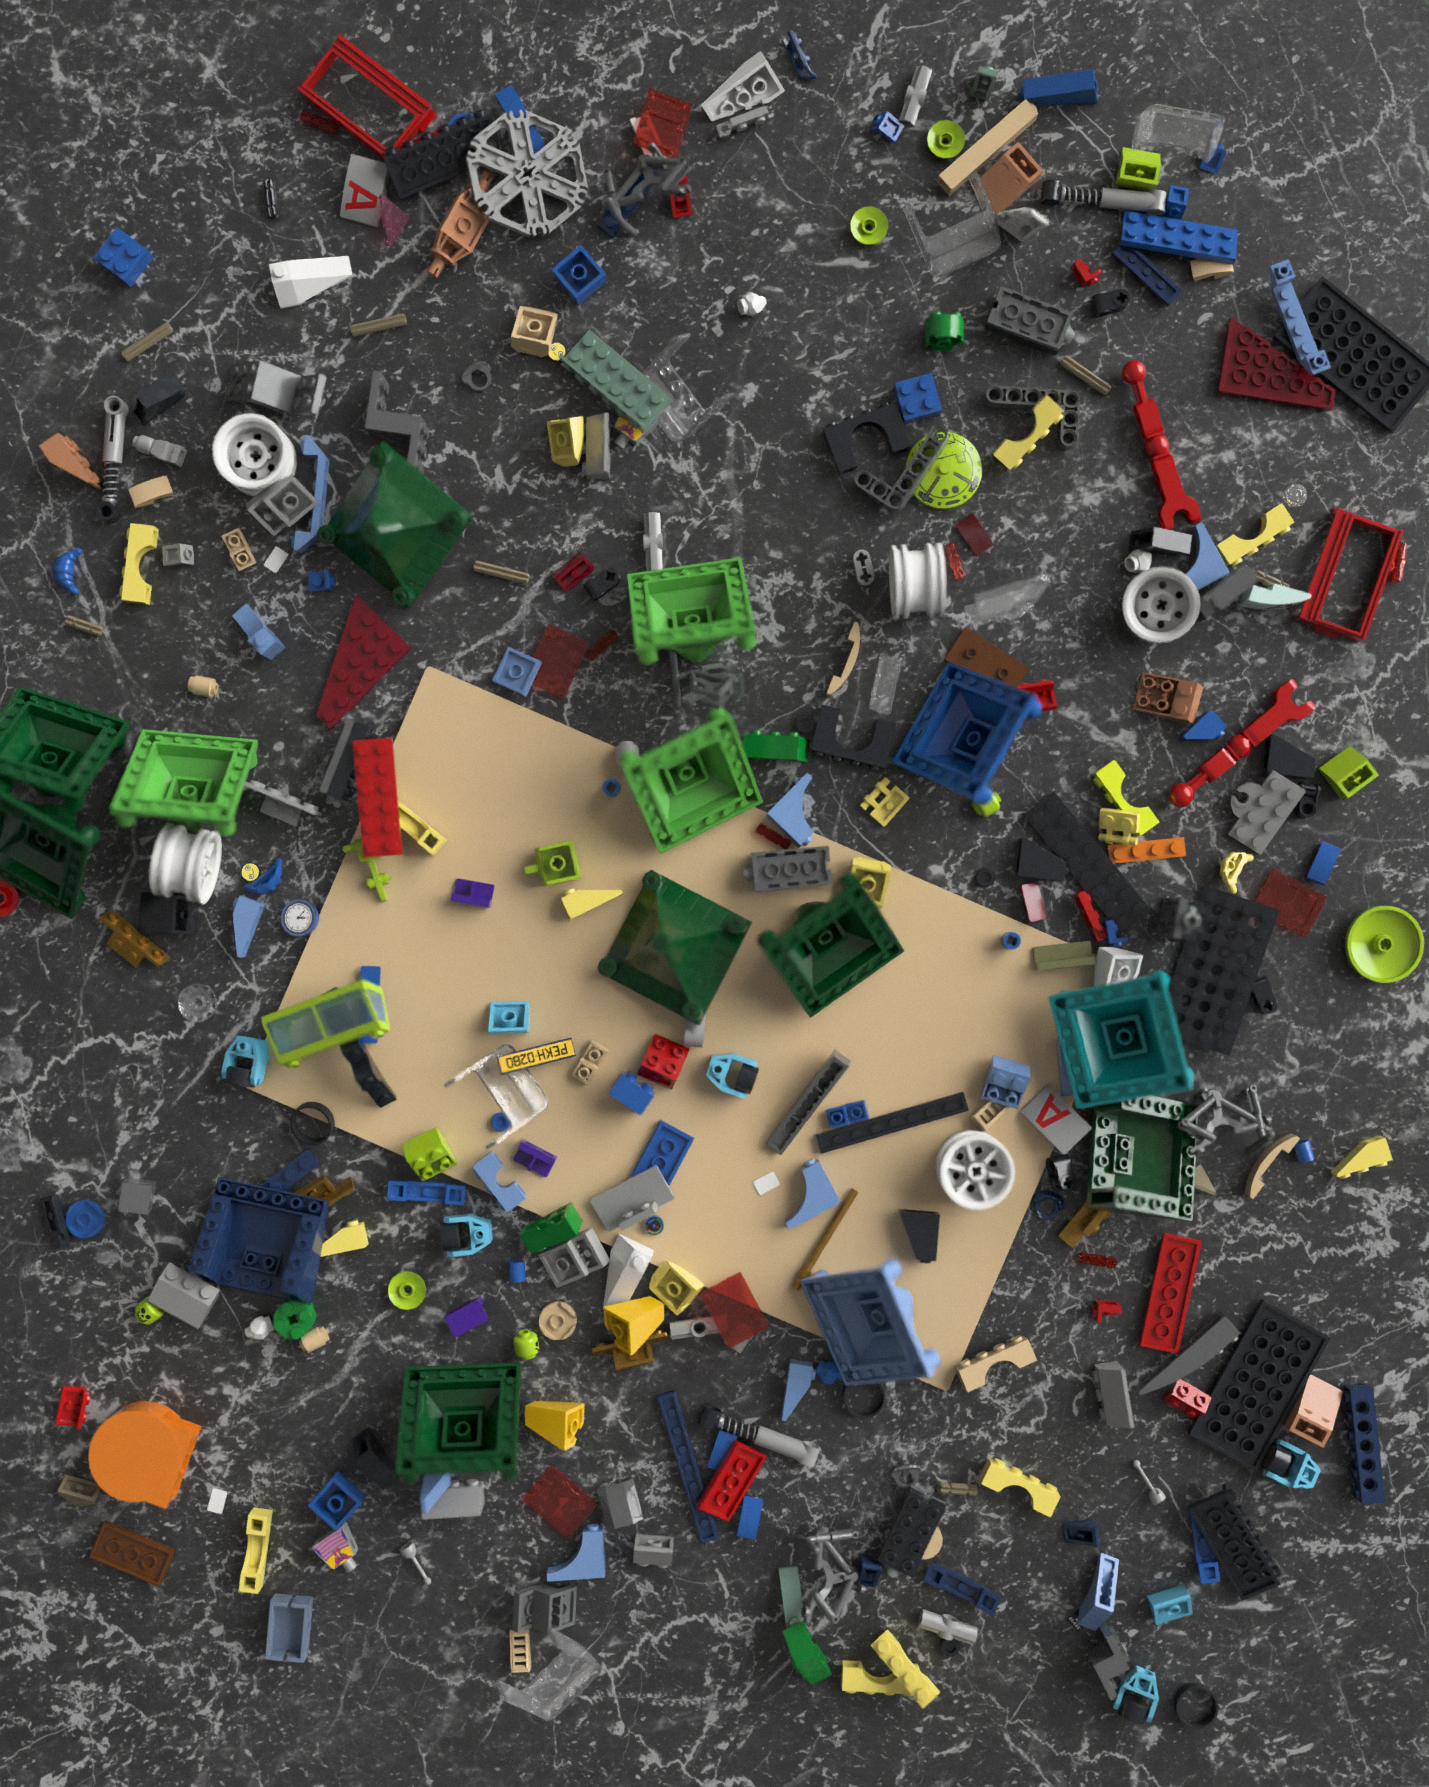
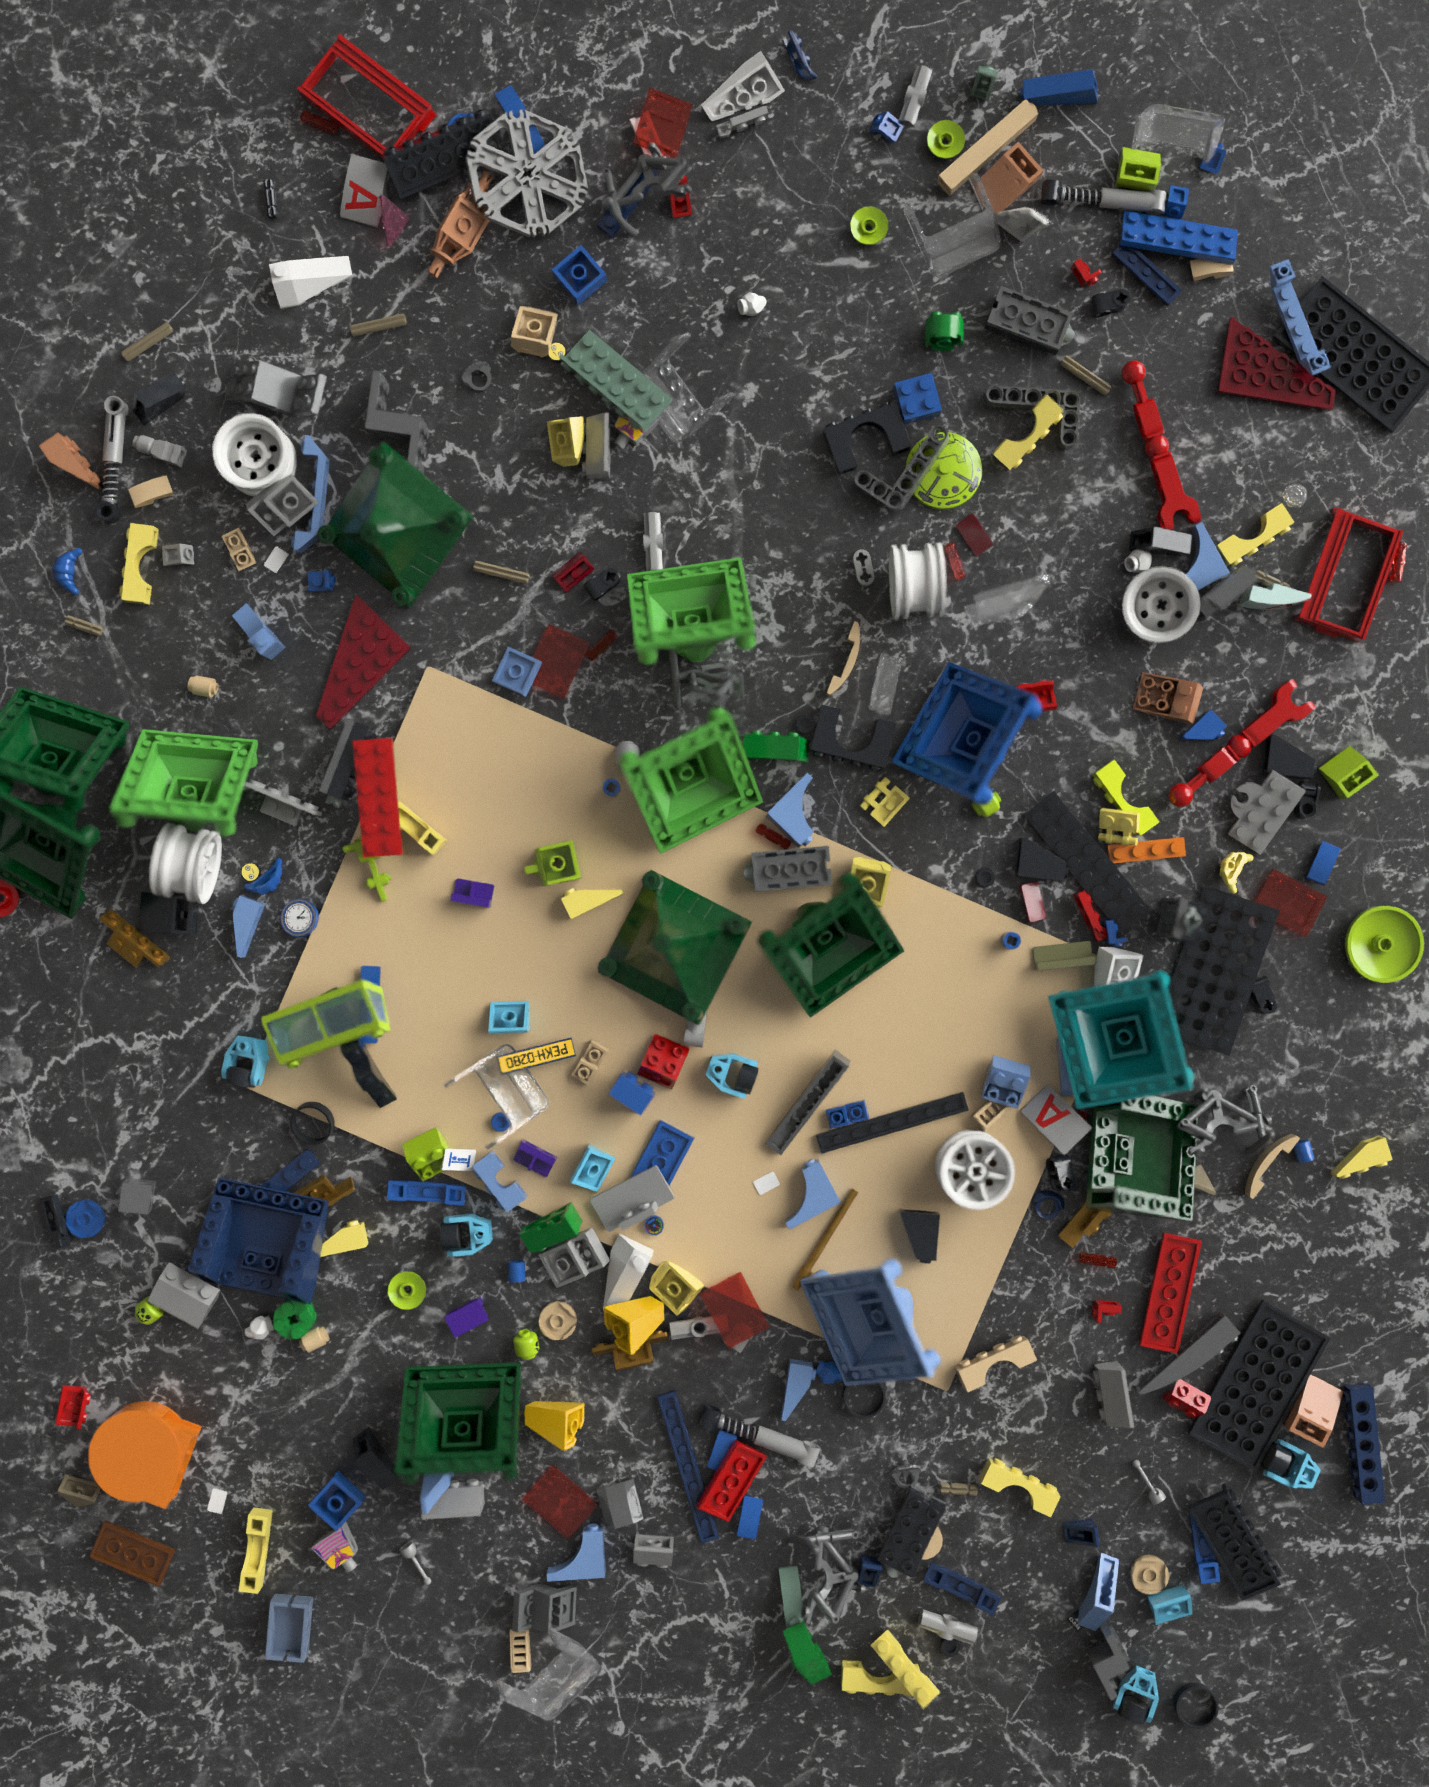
blue brick [93,227,154,287] -> none
clear dish [178,984,217,1022] -> none
reddish brown plate [944,627,1029,687] -> none
none -> white sticker [442,1149,476,1171]
none -> medium azure slope [570,1144,615,1192]
none -> tan tile [1130,1555,1169,1595]

